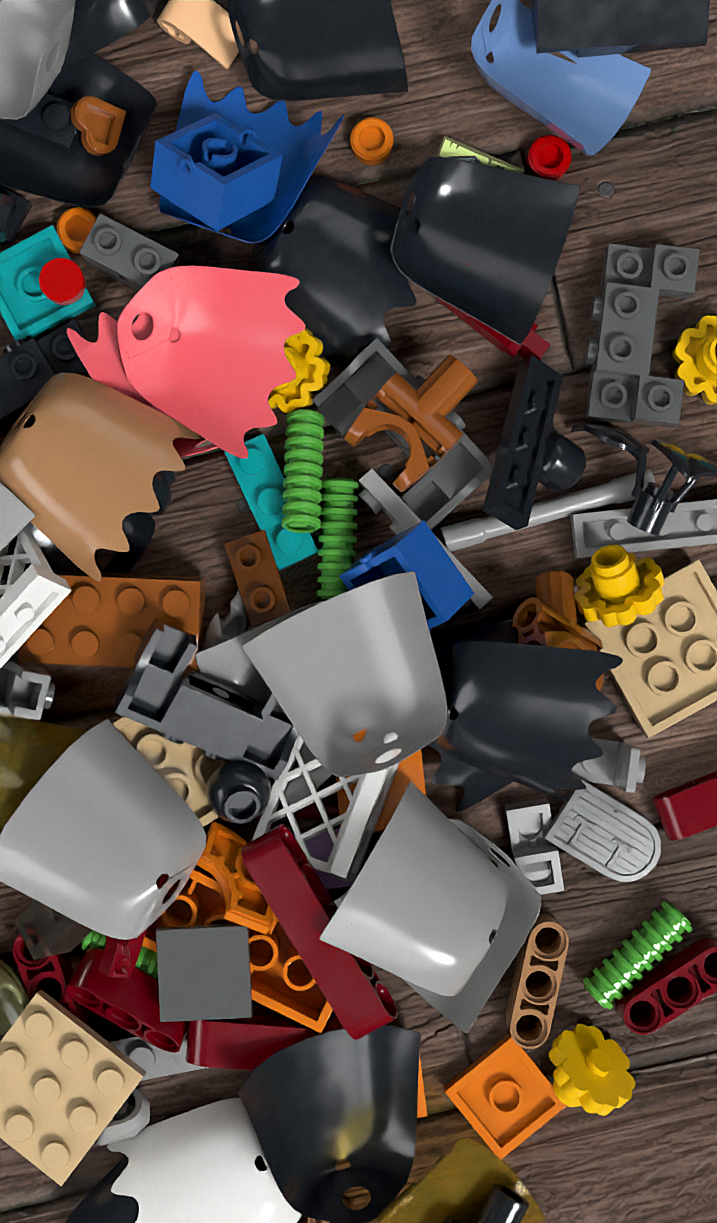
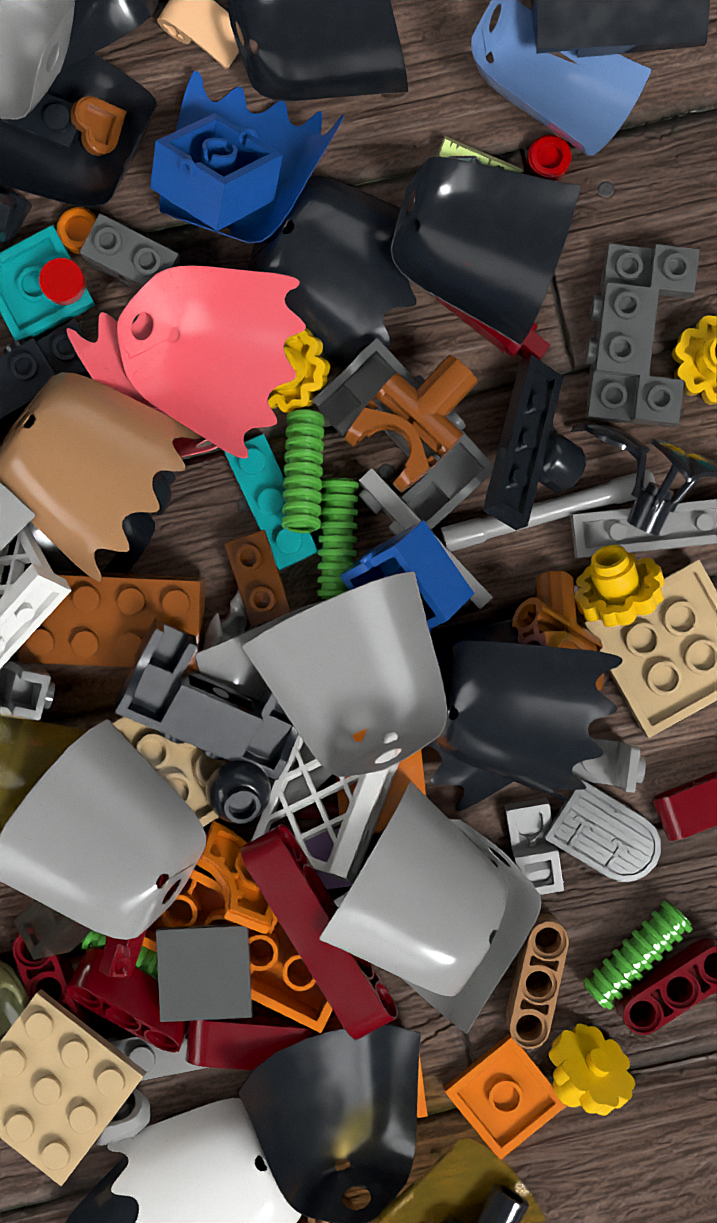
orange tile [350,117,393,165] -> none

